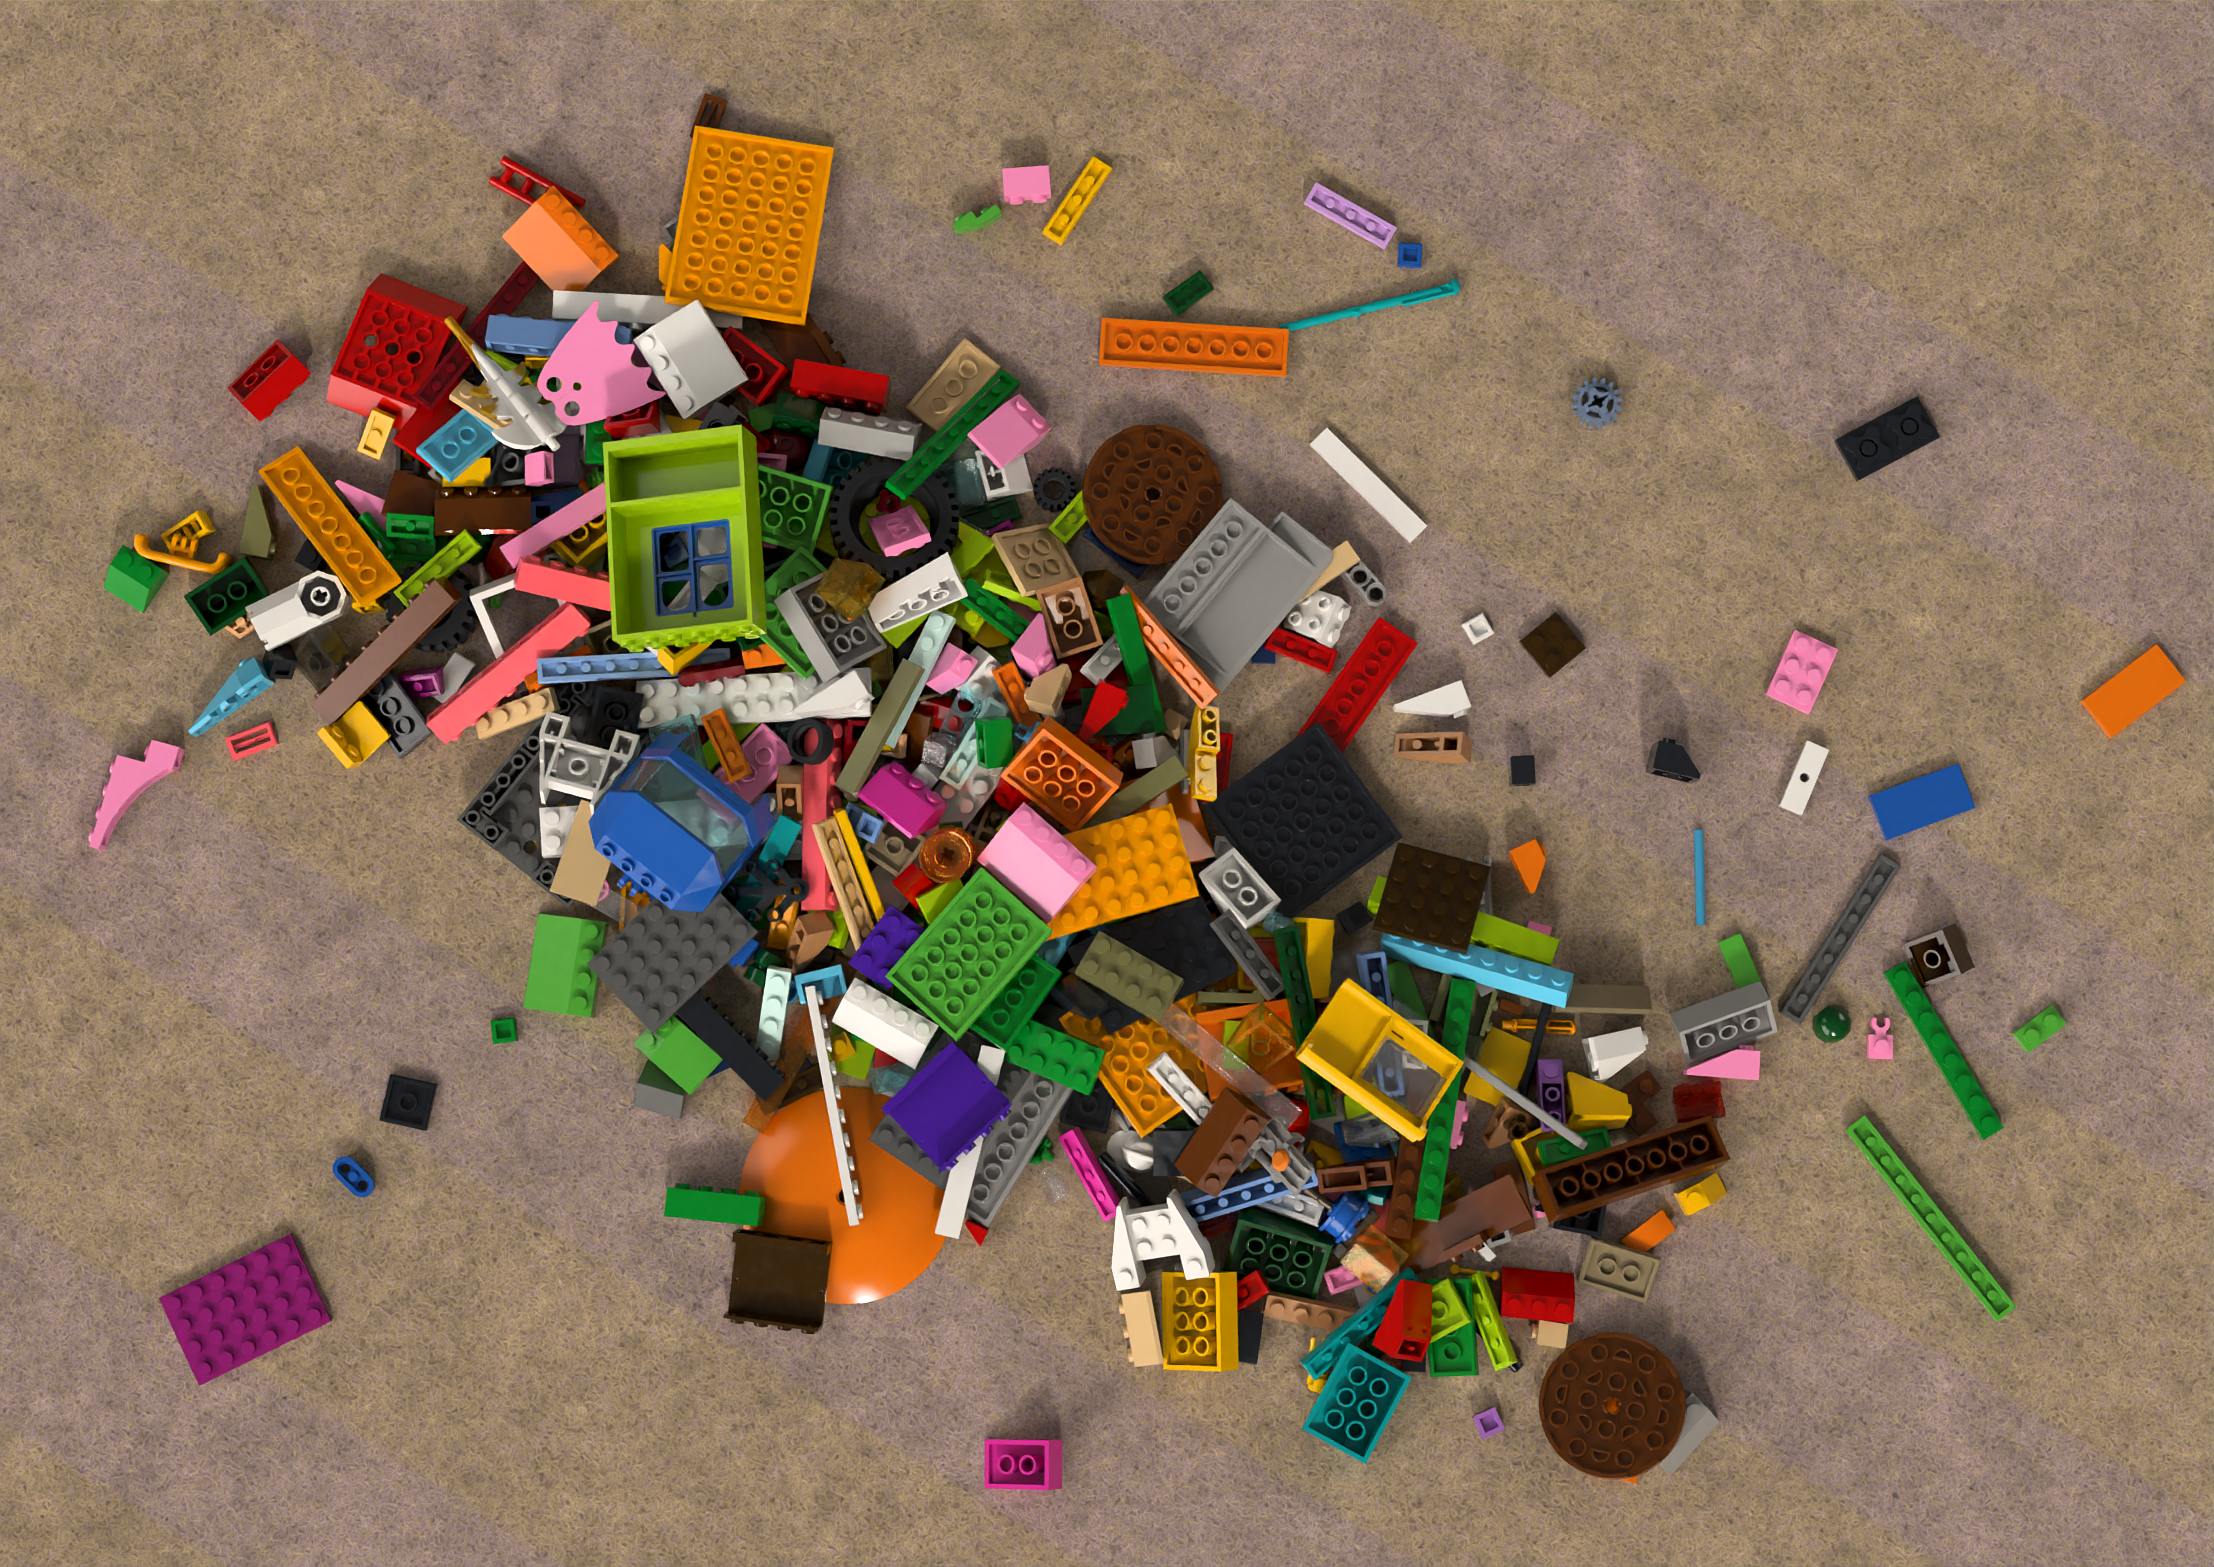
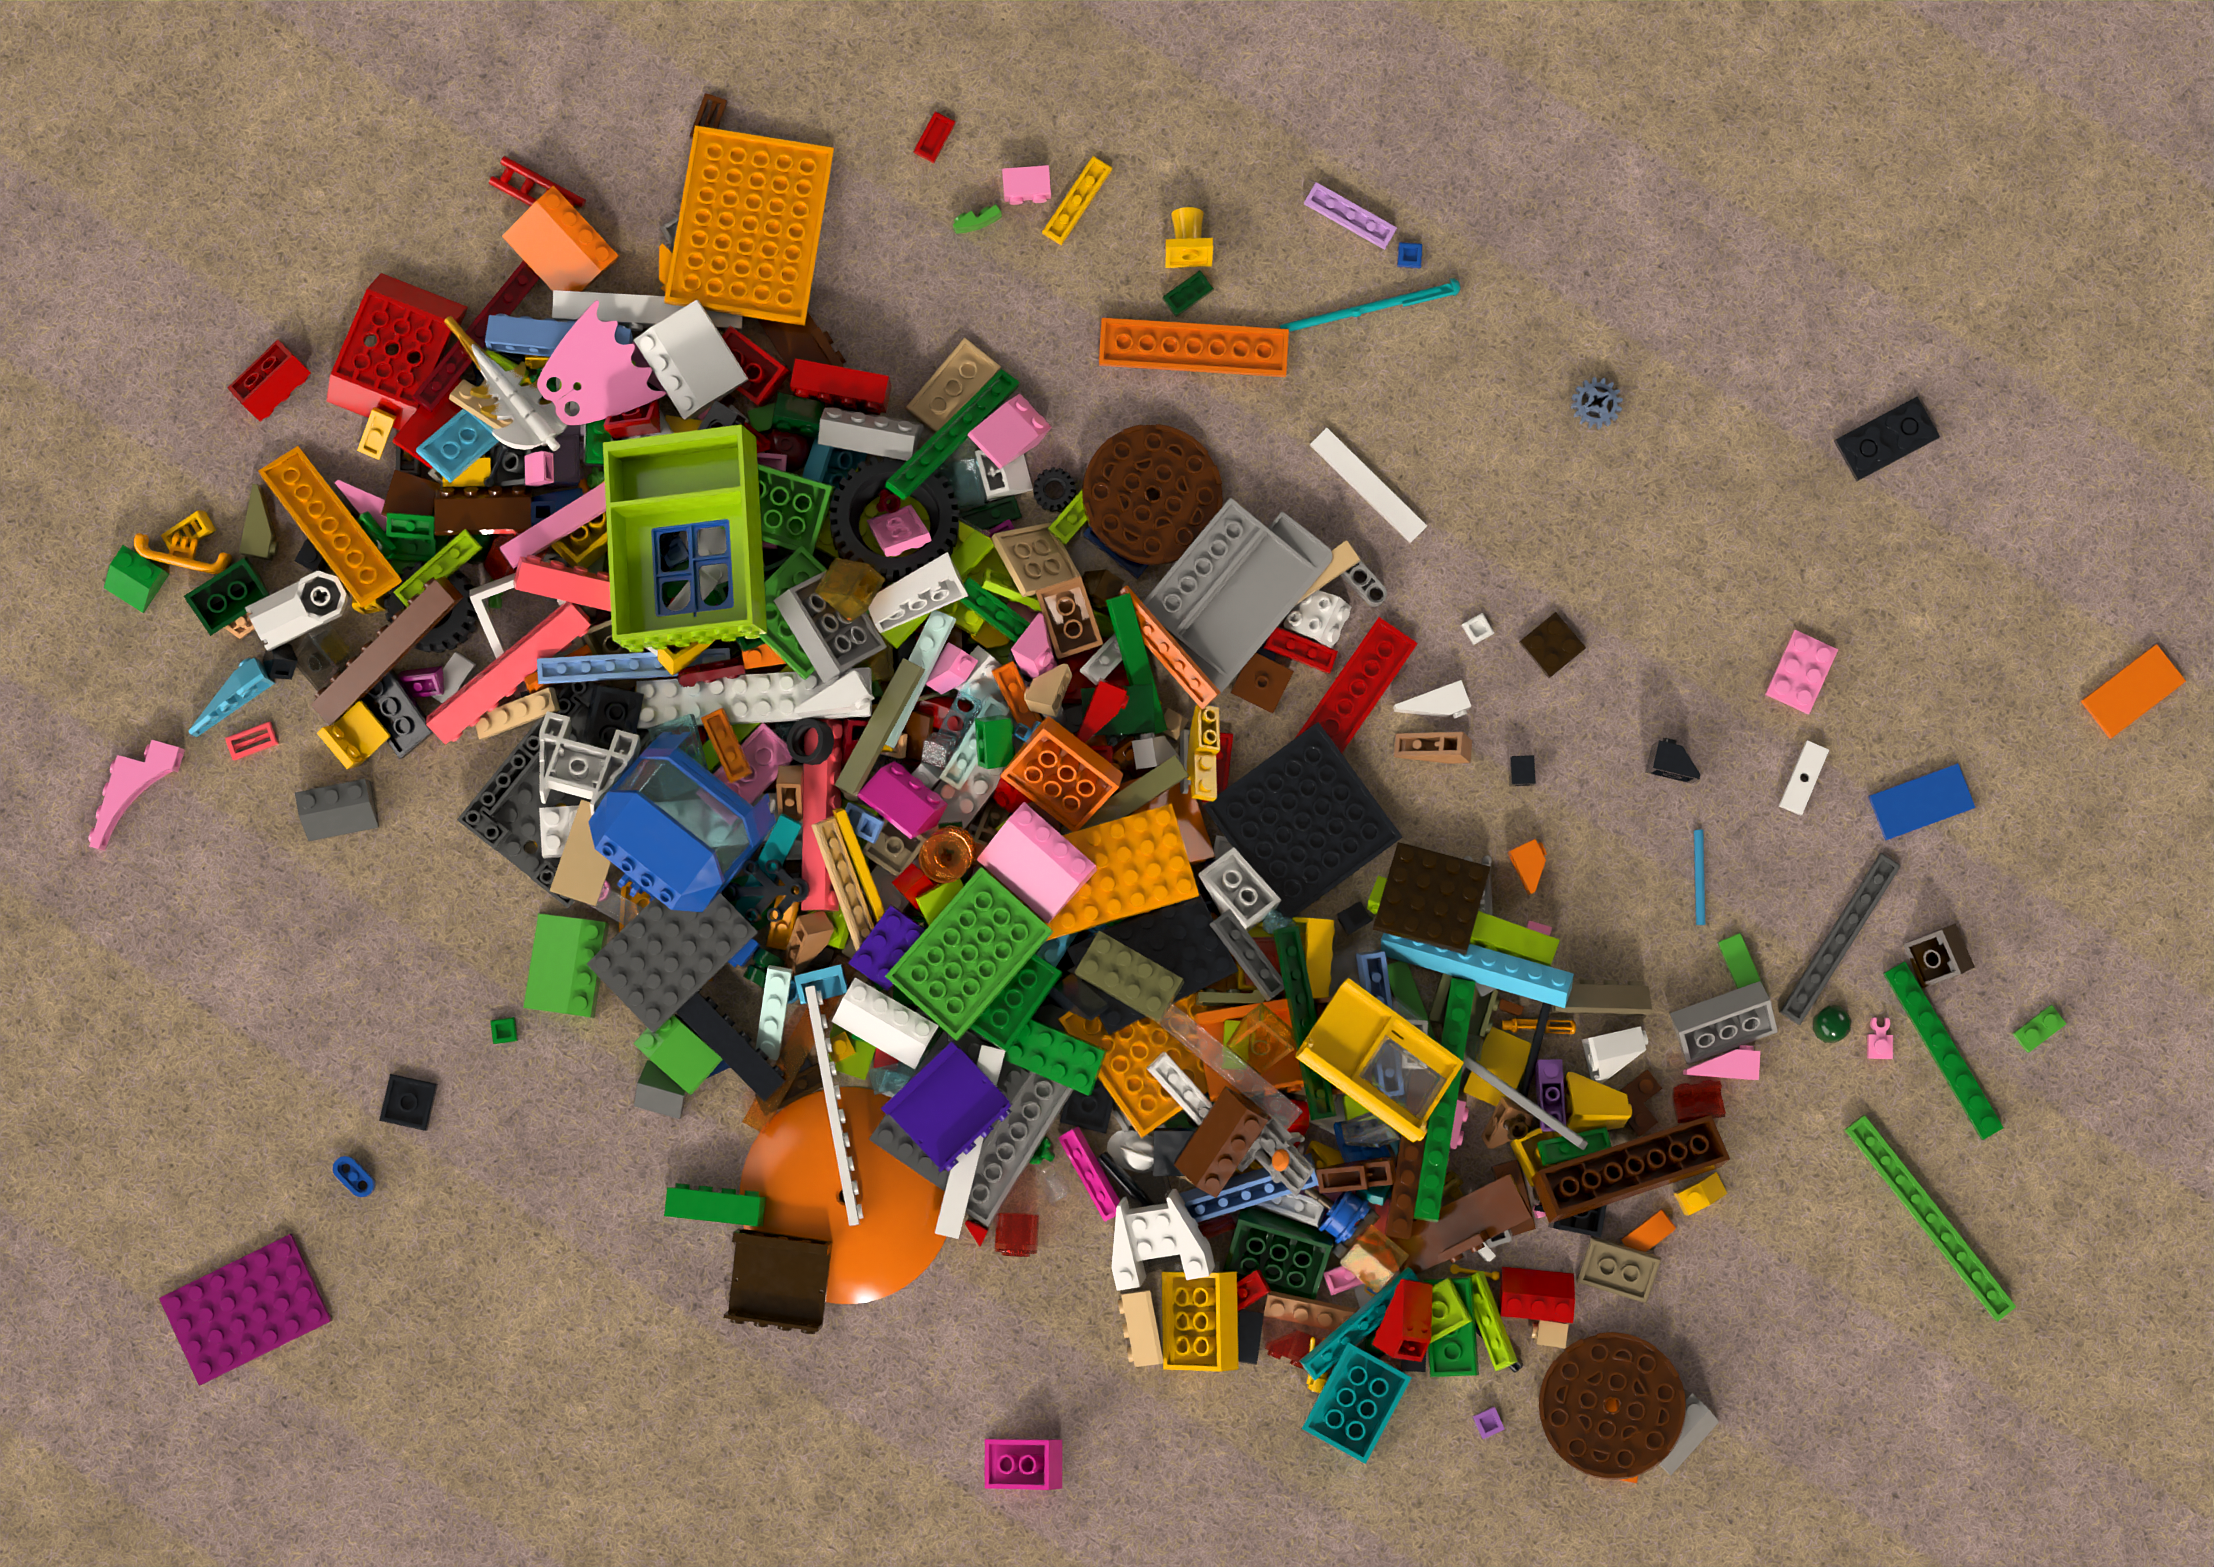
none -> dark grey slope [295,779,379,841]
none -> red tile [913,111,956,163]
none -> clear red piece [994,1212,1039,1257]
none -> yellow plant [1165,207,1213,268]
none -> reddish brown plate [1230,653,1294,714]
none -> clear red slope [1264,1329,1320,1369]

